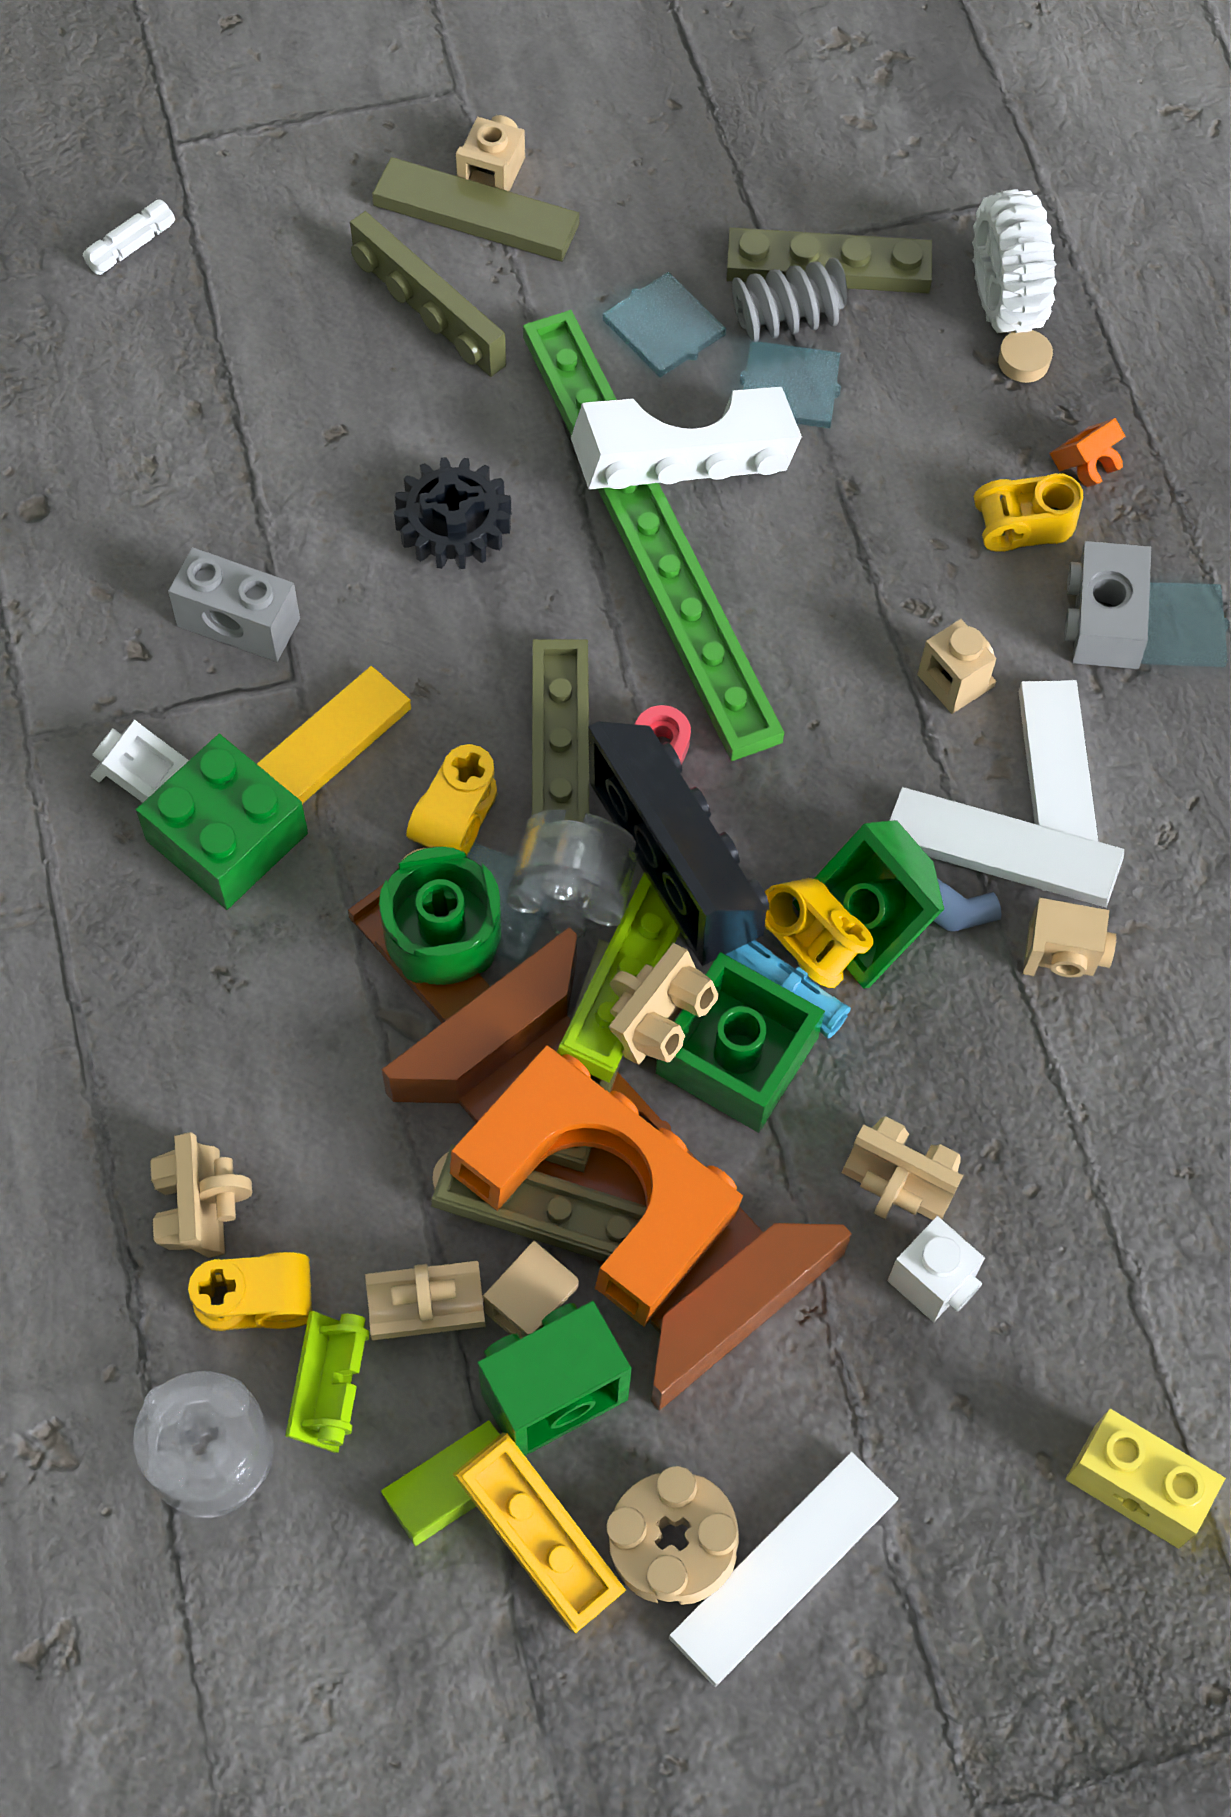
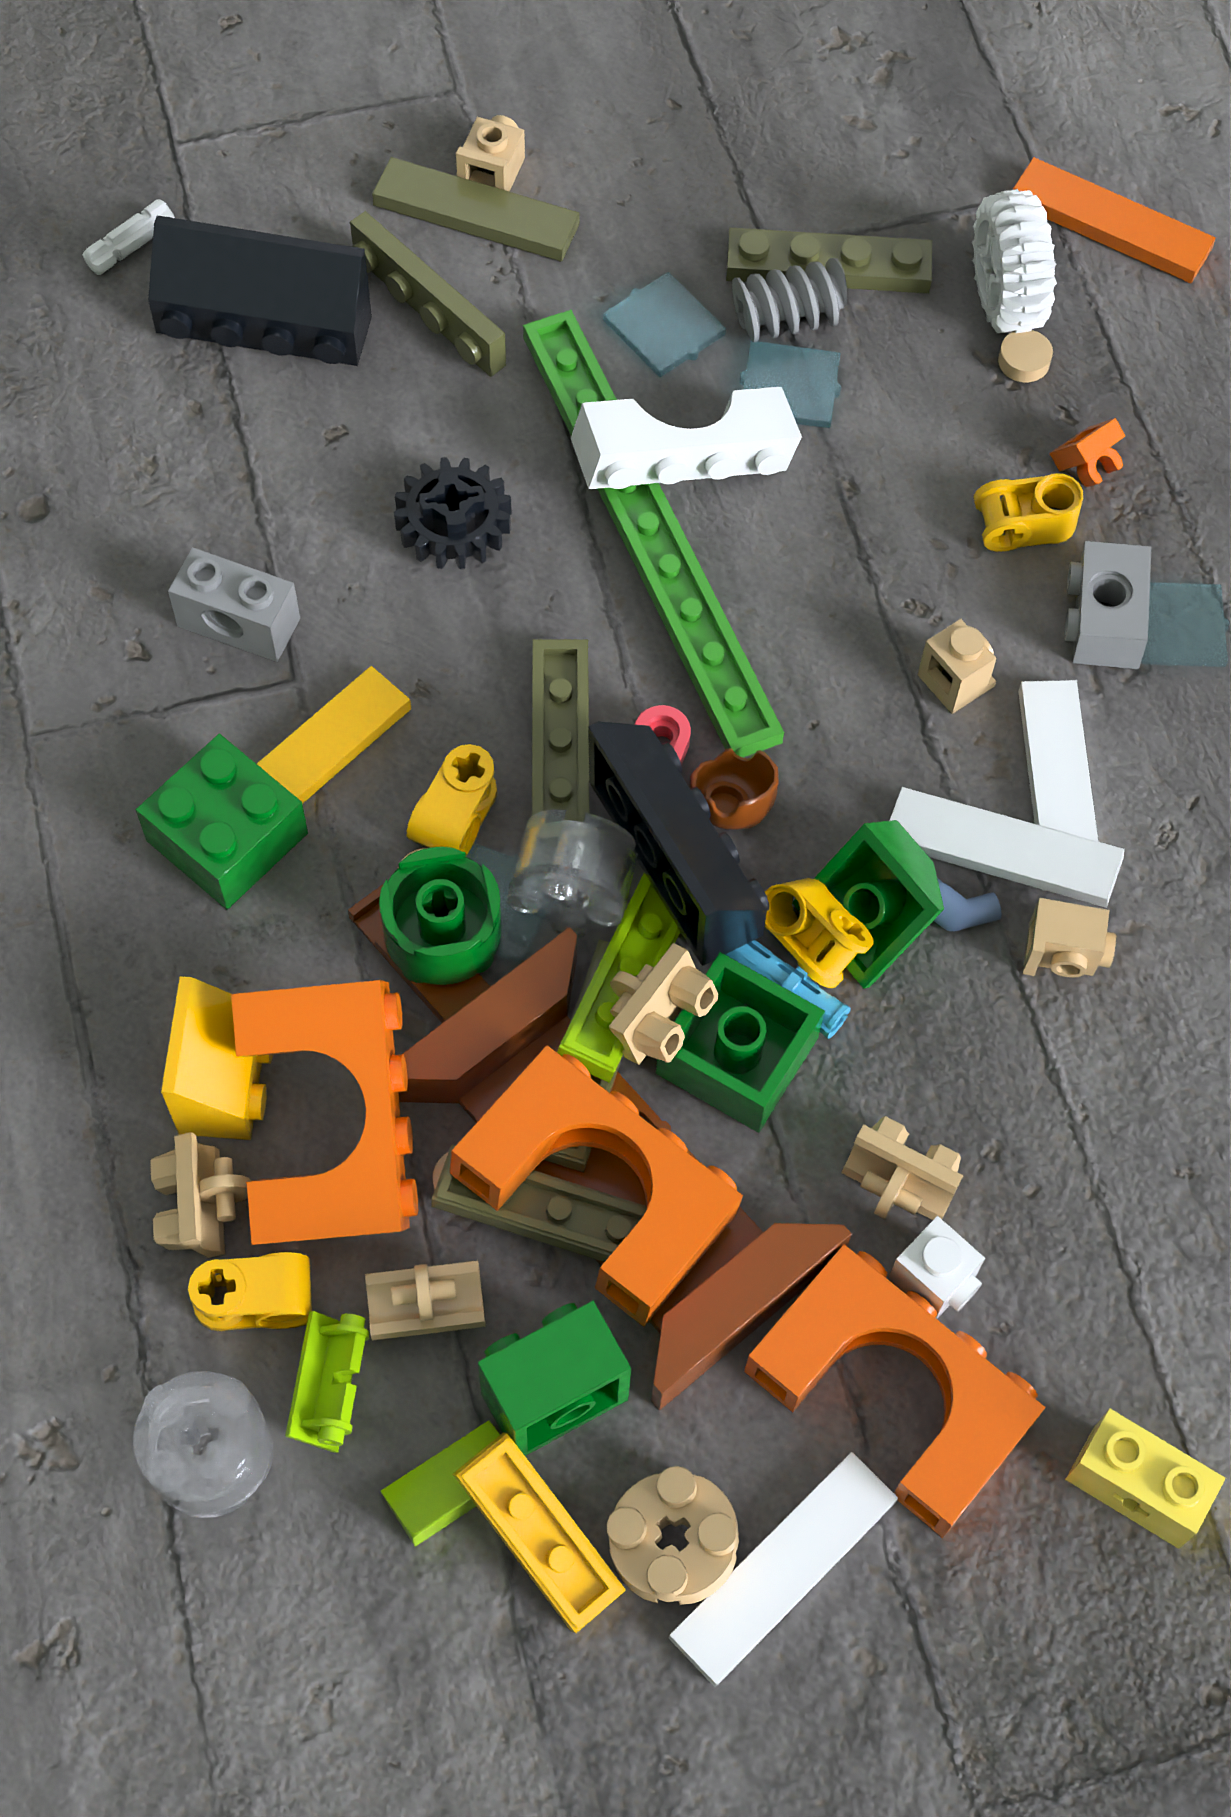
white bracket [90,720,189,803] -> none
tan panel [483,1241,579,1338] -> none
none -> black slope [148,215,372,366]
none -> yellow slope [161,976,273,1140]
none -> orange arch [231,980,418,1245]
none -> dark orange hair [689,748,779,830]
none -> orange arch [744,1244,1046,1538]
none -> orange tile [1013,157,1216,284]

